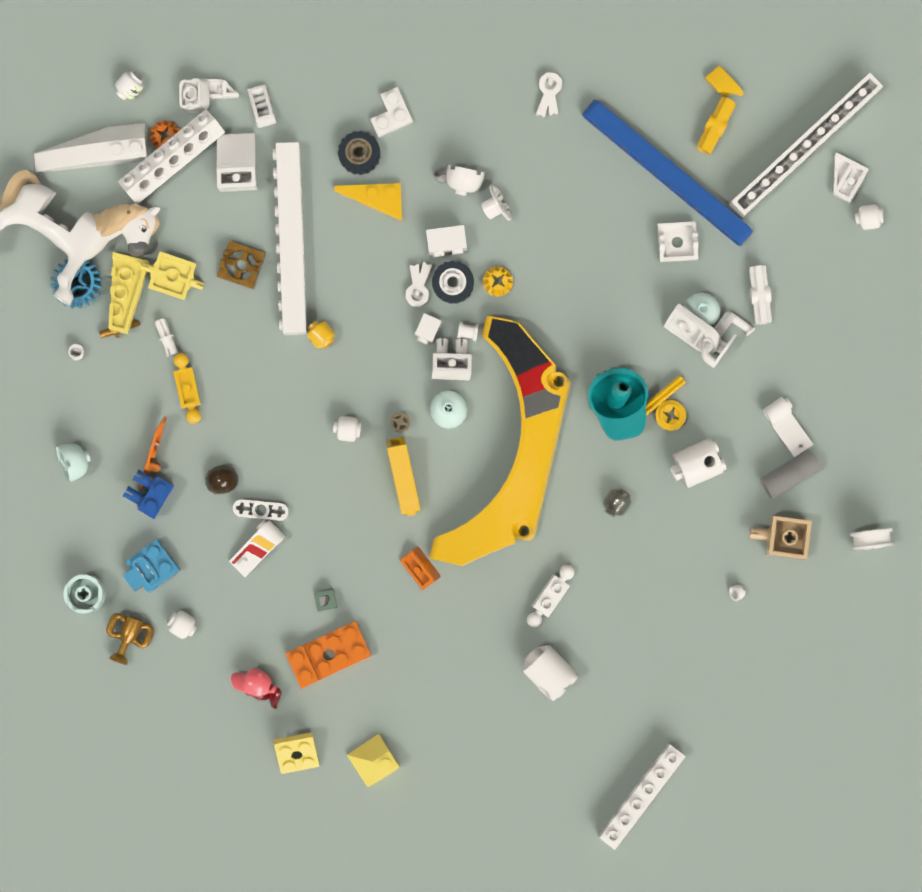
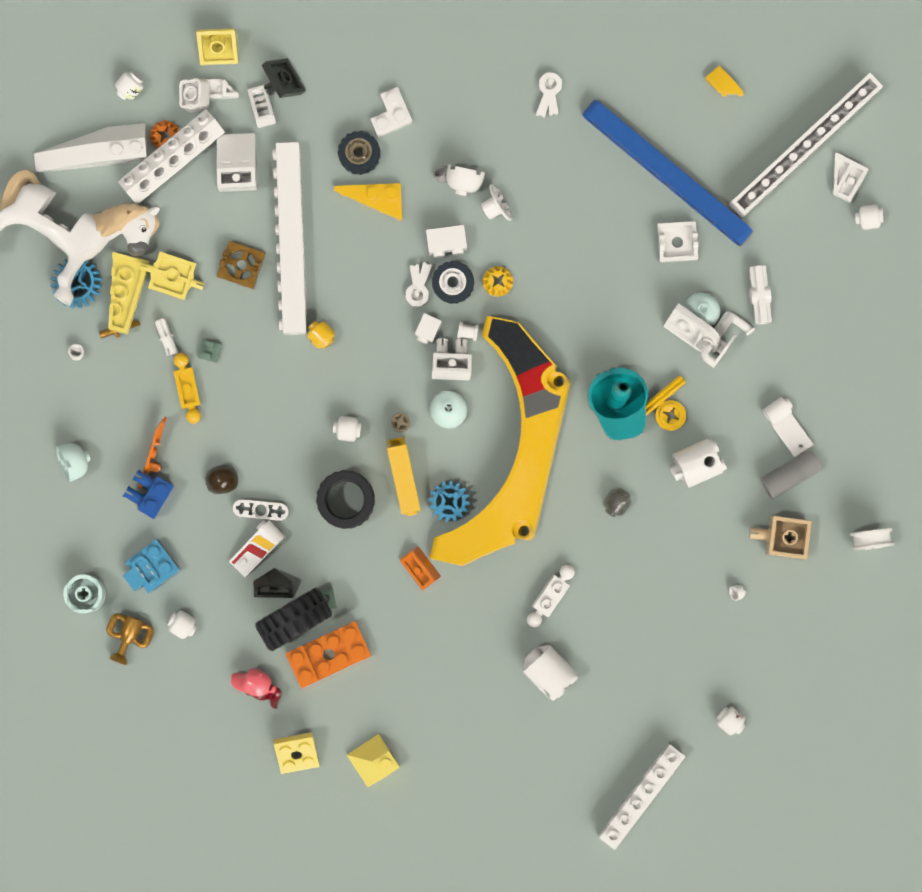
yellow piece [696,96,736,155] -> none
none -> light yellow slope [196,28,238,65]
none -> sand green tile [198,339,222,363]
none -> pearl dark grey slope [253,568,293,598]
none -> black tyre [255,588,332,651]
none -> pearl dark grey tile [261,58,306,98]
none -> black tyre [316,470,375,529]
none -> dark azure gear [428,481,470,523]
none -> white head [716,707,746,735]

